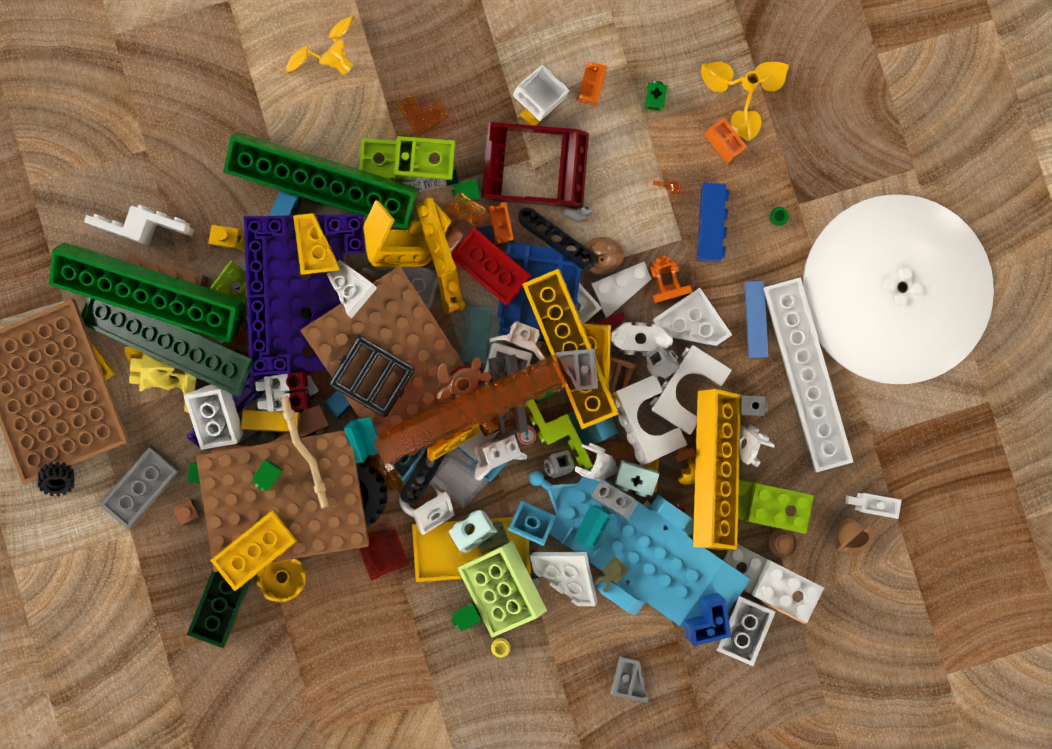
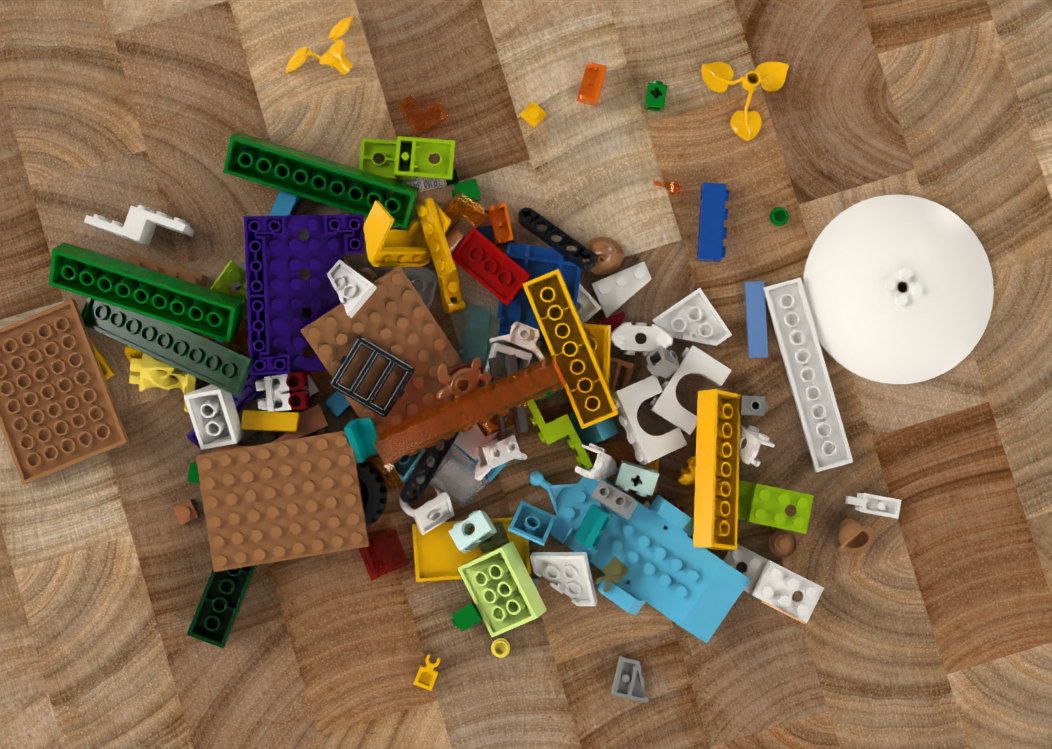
black tyre [38,462,74,496] -> none
light grey tile [99,446,180,530] -> none
yellow torso [208,225,245,252] -> none
yellow tile [210,510,297,591] -> none
green brick [251,460,285,492] -> none
yellow plate [257,558,307,602] -> none
tan bar [281,396,329,509] -> none
yellow wing [293,213,341,275] -> none
yellow tile [427,418,479,461] -> none
dark red window [482,122,589,208] -> none
white piece [513,65,569,121] -> none
white tile [517,425,537,445] -> none
light grey brick [544,450,575,479] -> none
light grey wing [556,349,598,390] -> none
light grey arm [563,204,592,221] -> none
orange tile [650,255,692,305] -> none
reddish brown plate [674,445,696,462] -> none
blue brick [684,593,731,646] -> none
orange hinge [704,117,747,164] -> none
white slope [717,596,775,666] -> none
none -> yellow plate [413,653,440,691]

